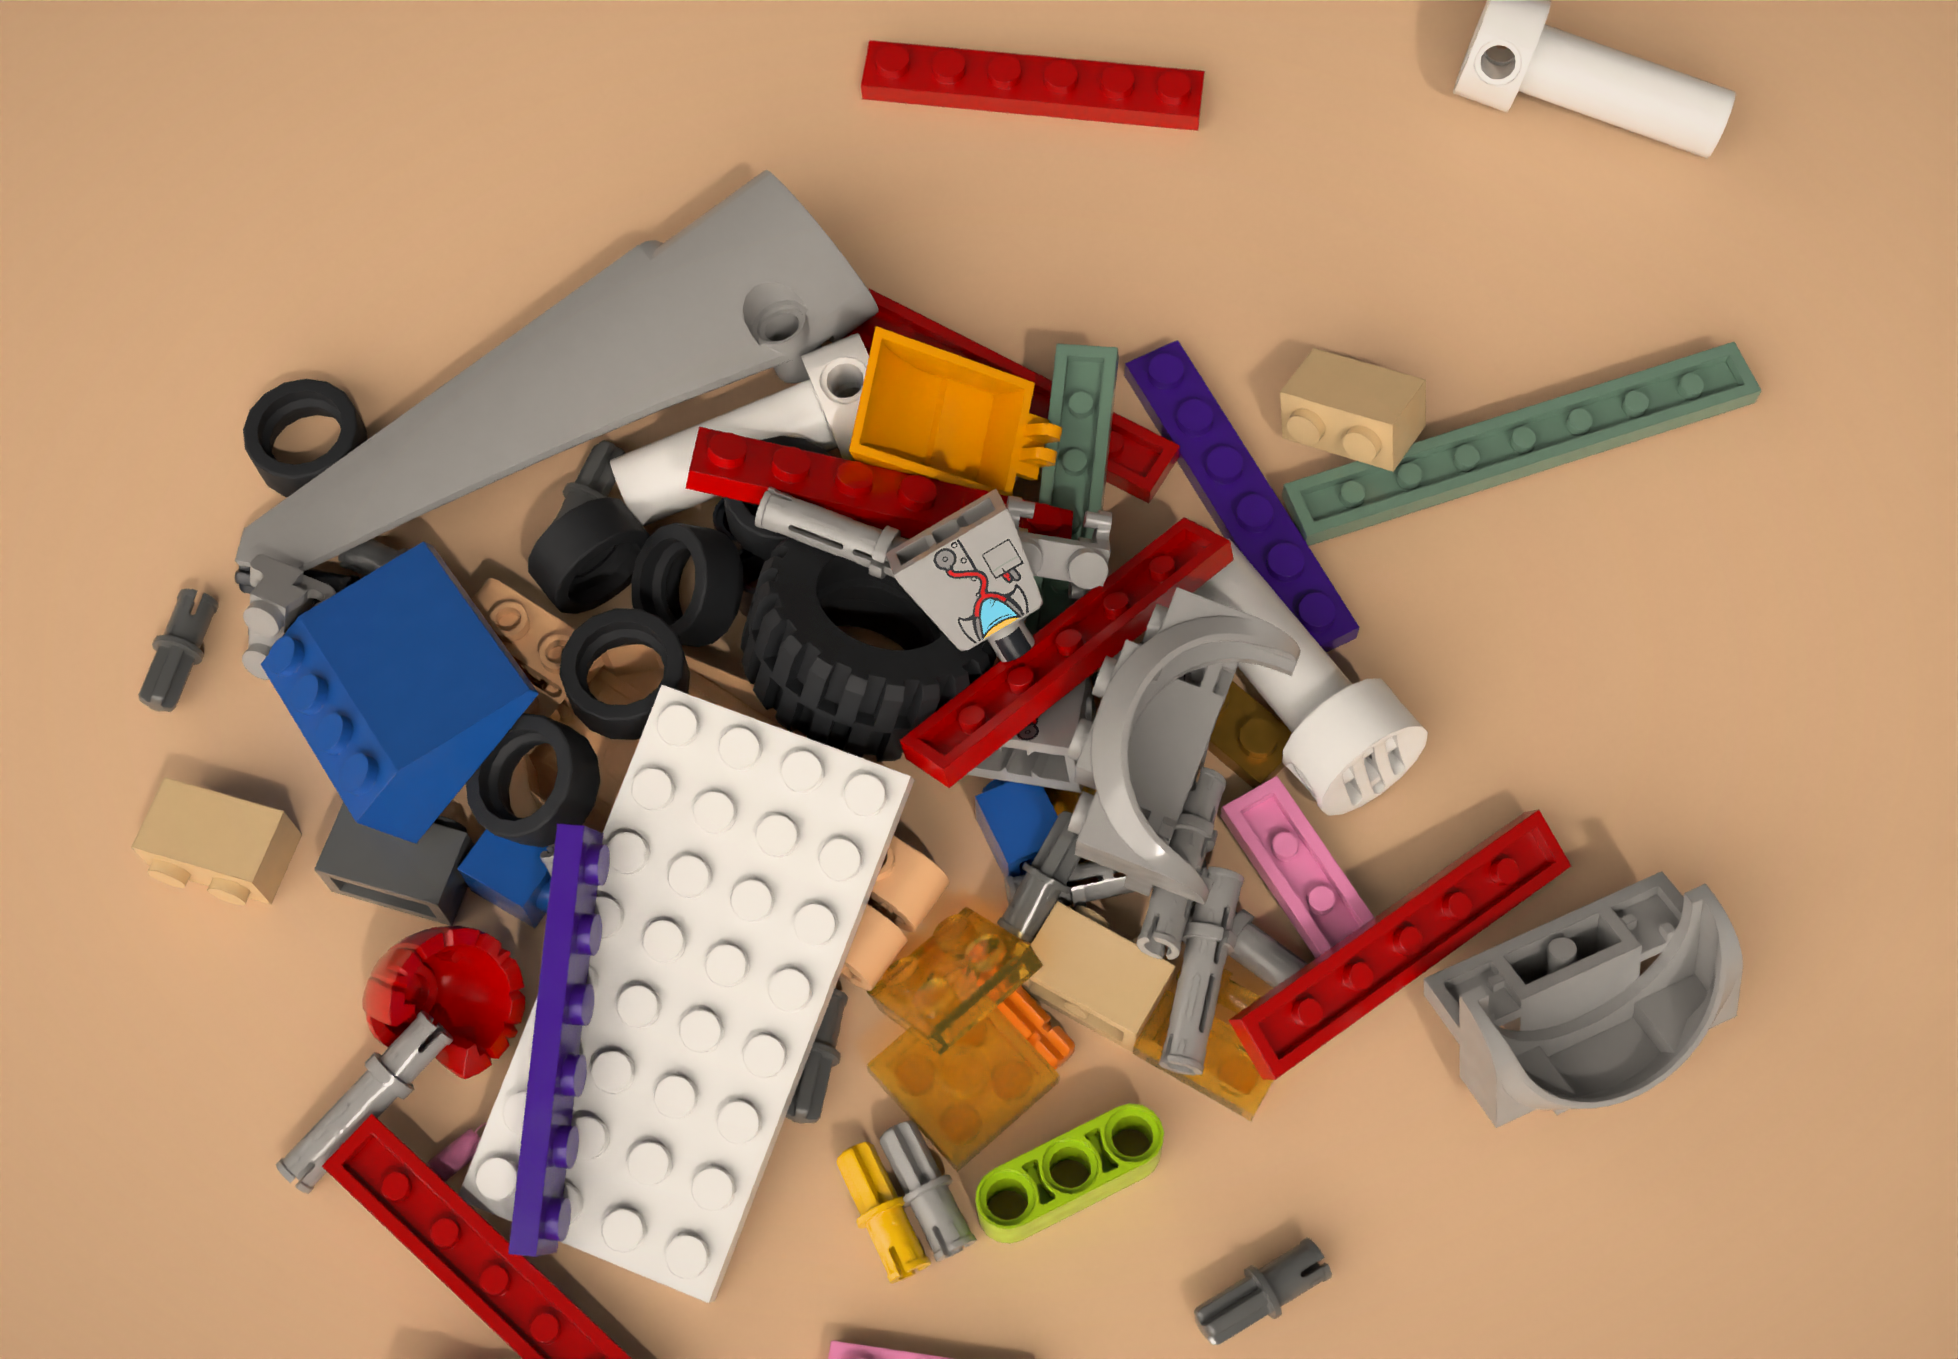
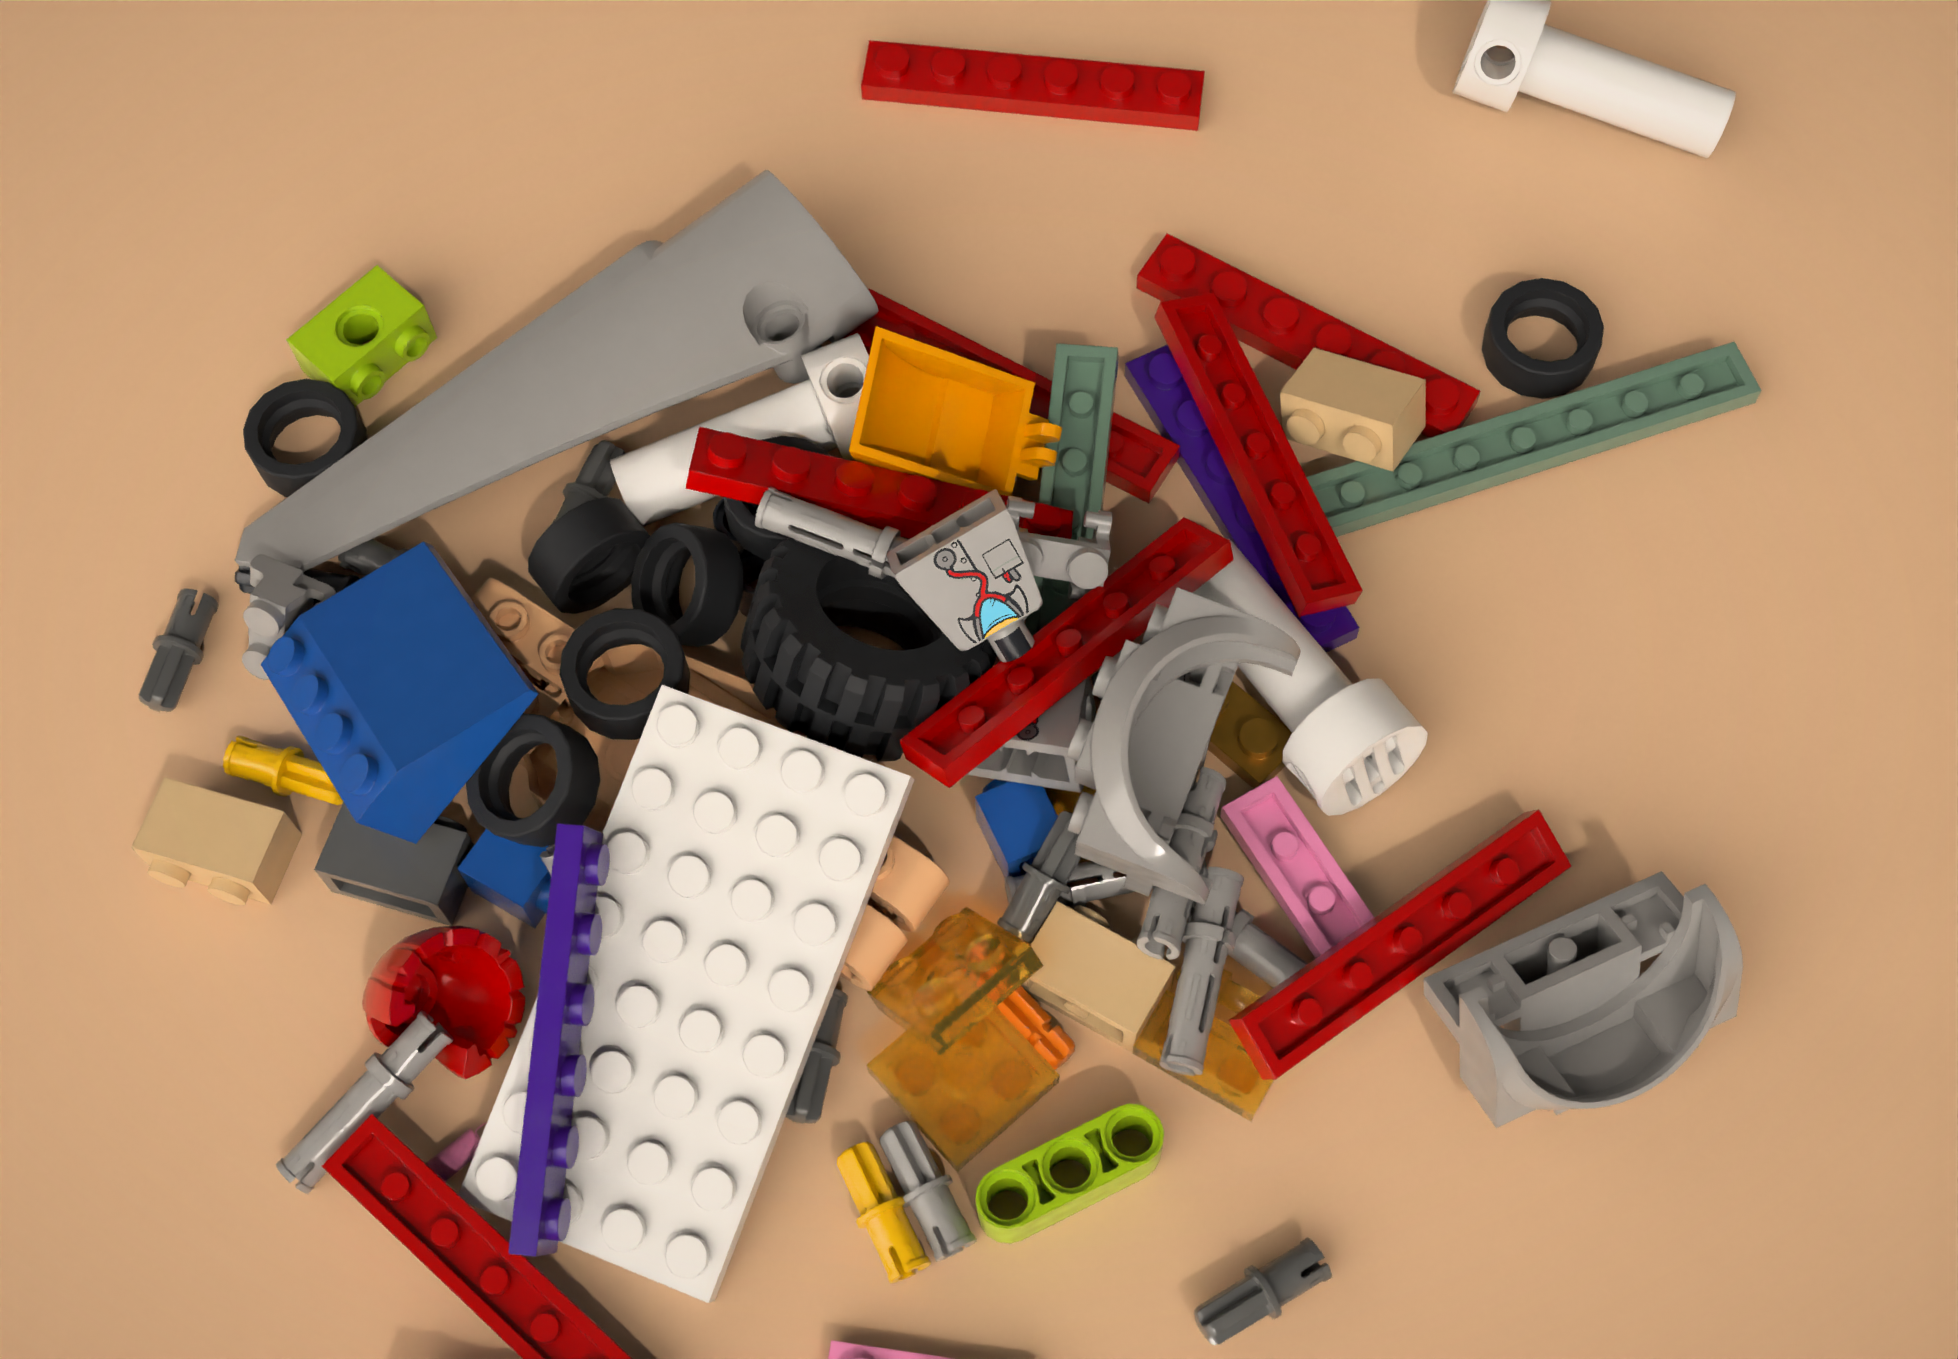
none -> yellow axle [223,736,343,805]
none -> lime brick [286,265,438,407]
none -> red plate [1136,233,1481,438]
none -> red plate [1154,292,1363,617]
none -> black tyre [1481,278,1604,399]

